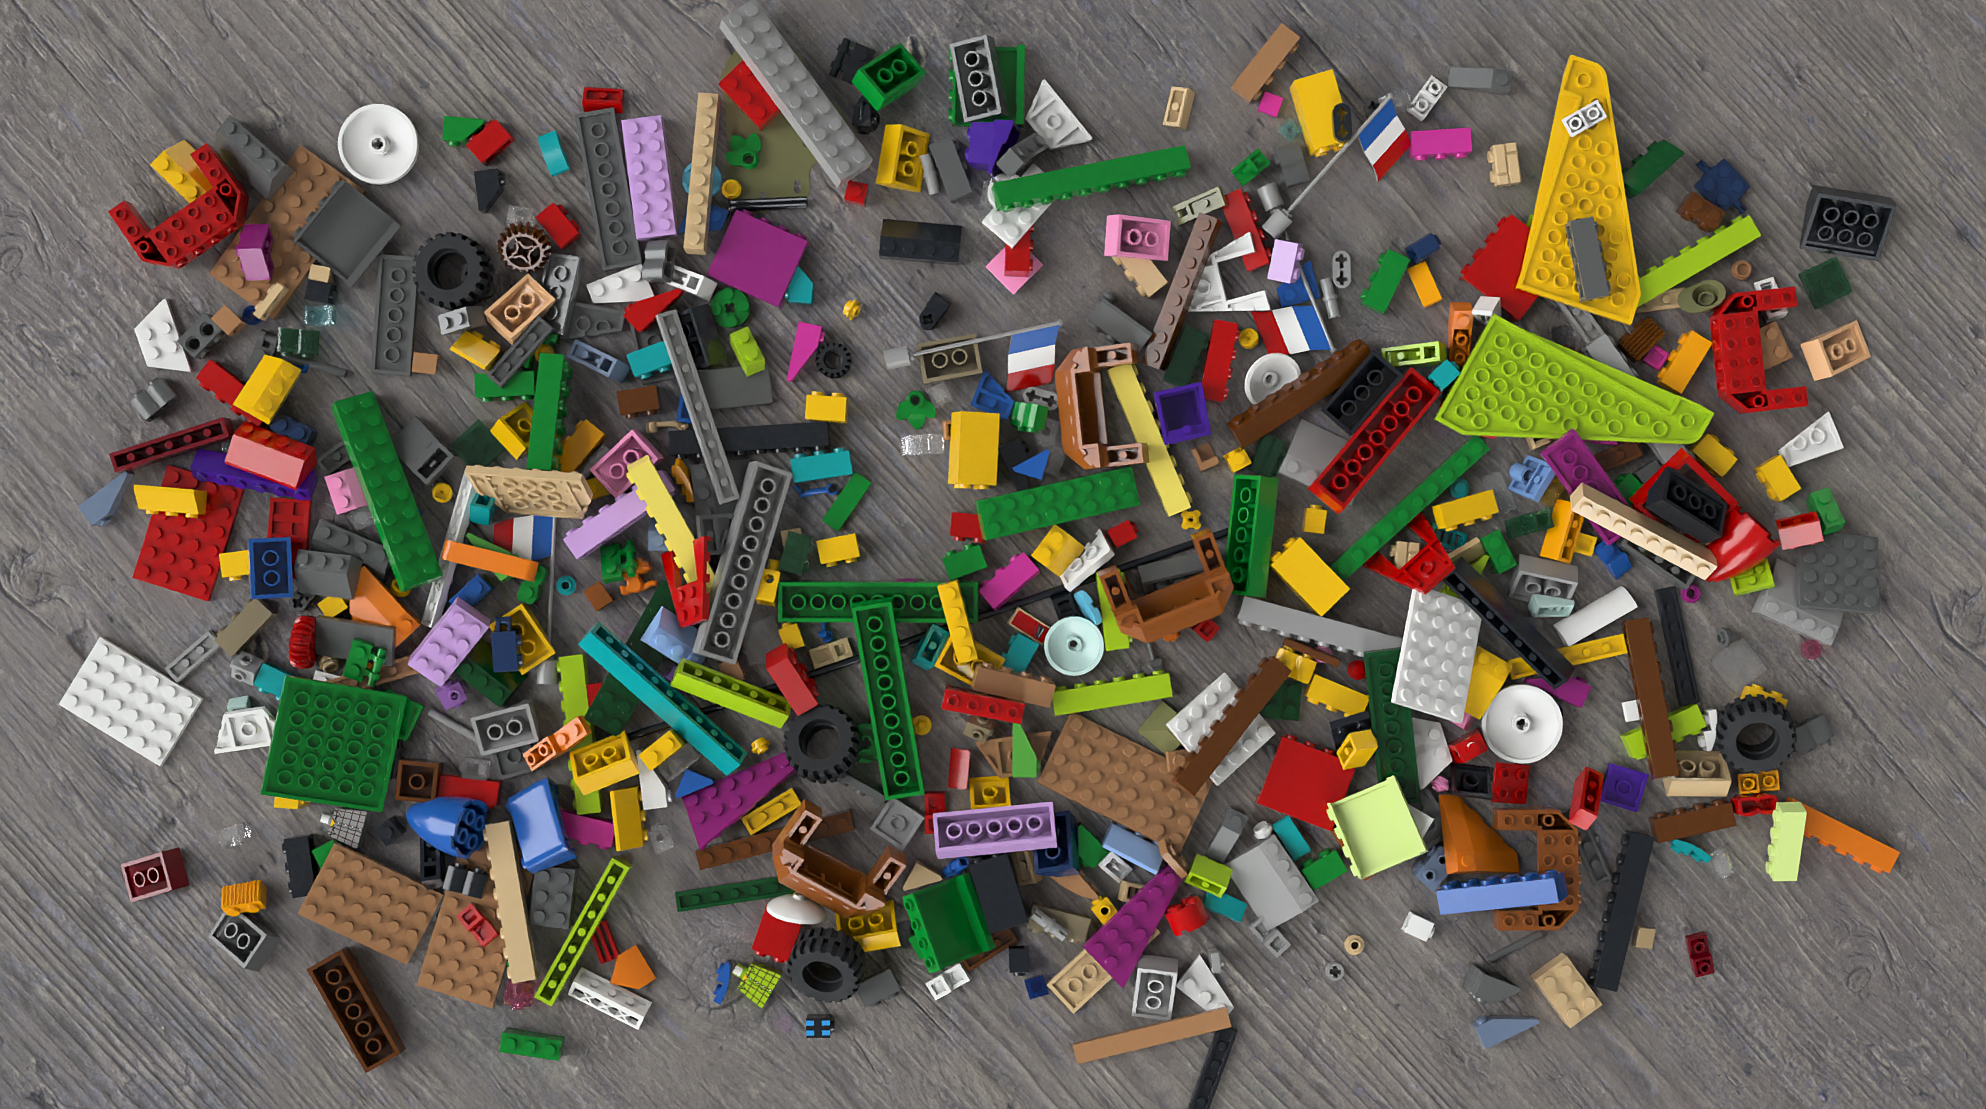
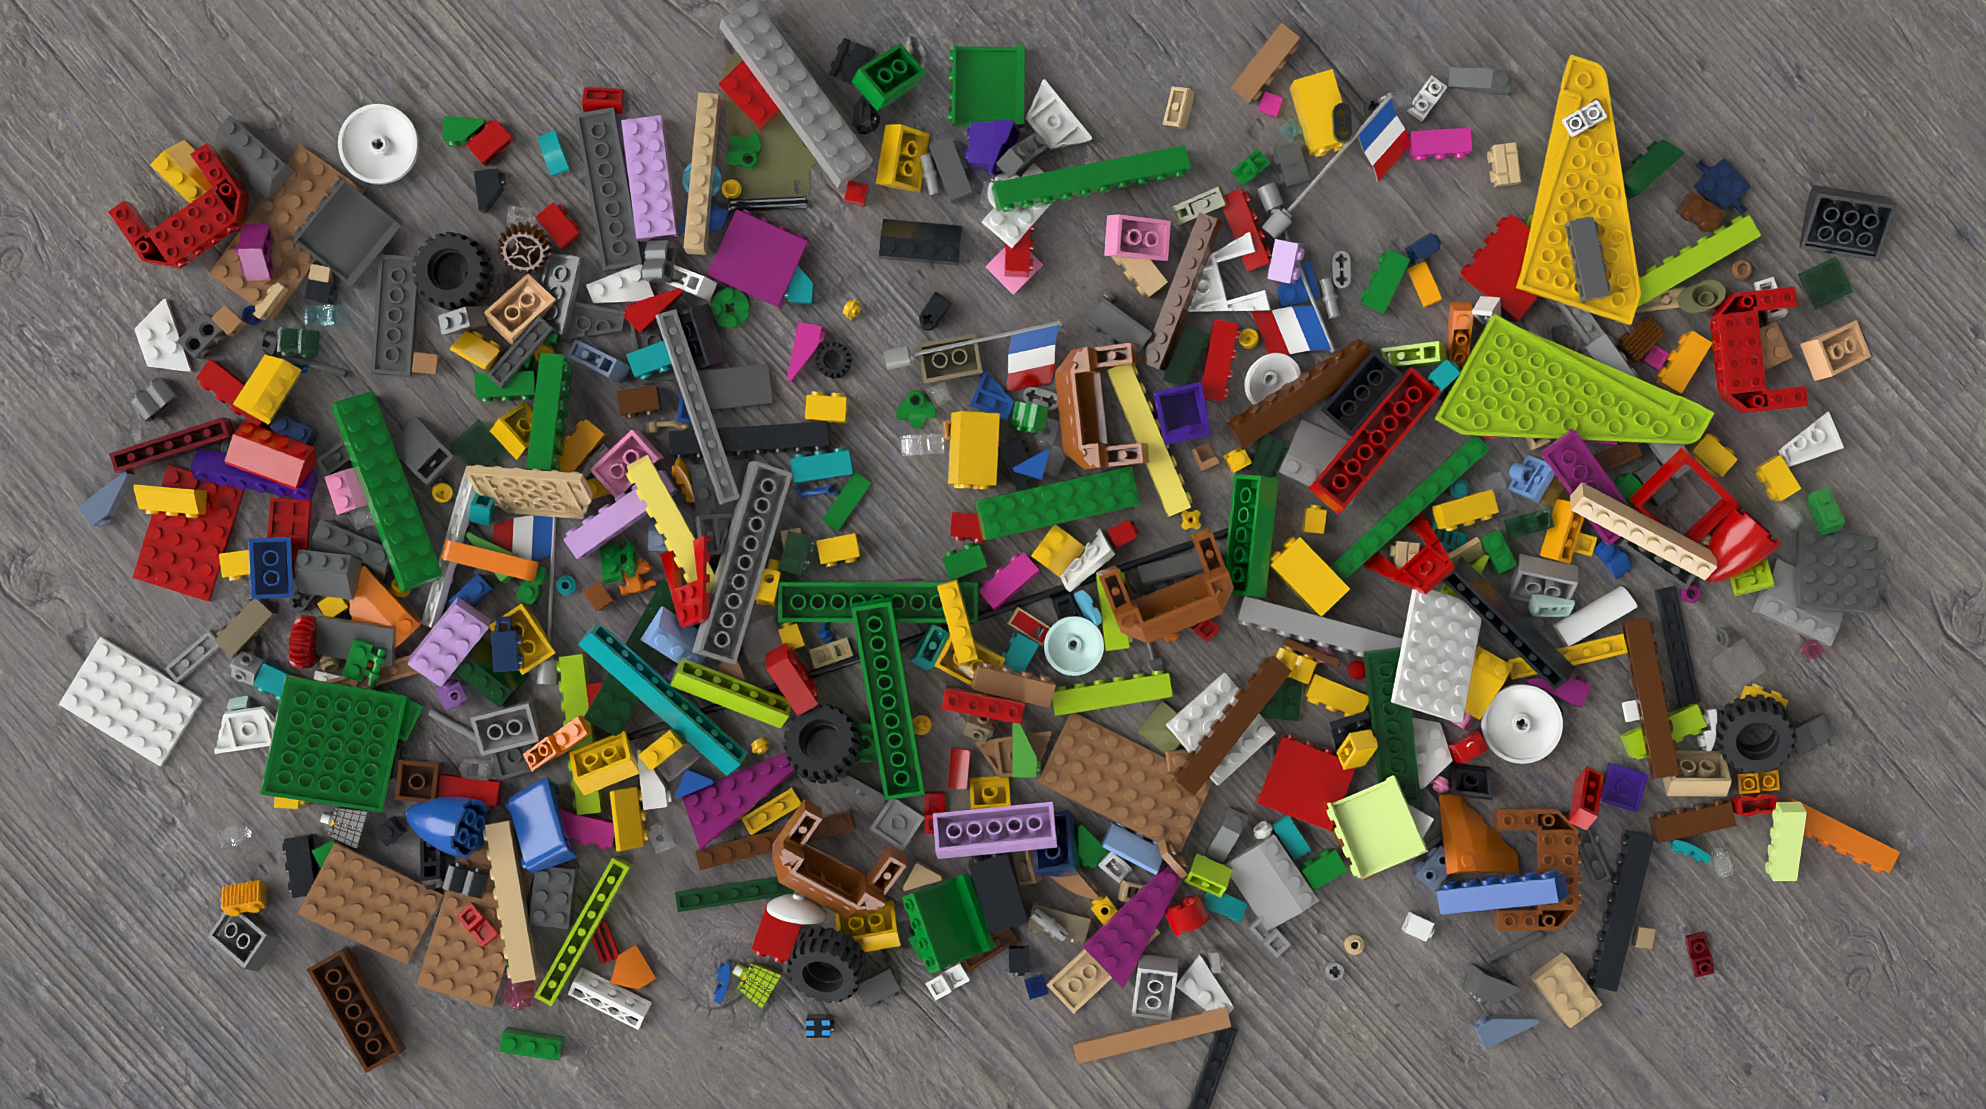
dark red slope [121,847,190,903] -> none
lime brick [730,327,765,377] -> none
blue pin [942,856,969,879] -> none
dark grey slope [950,34,1009,123] -> none
red hinge [1491,762,1530,805] -> none
black slope [1645,466,1727,544] -> none
brick [1775,511,1824,550] -> none

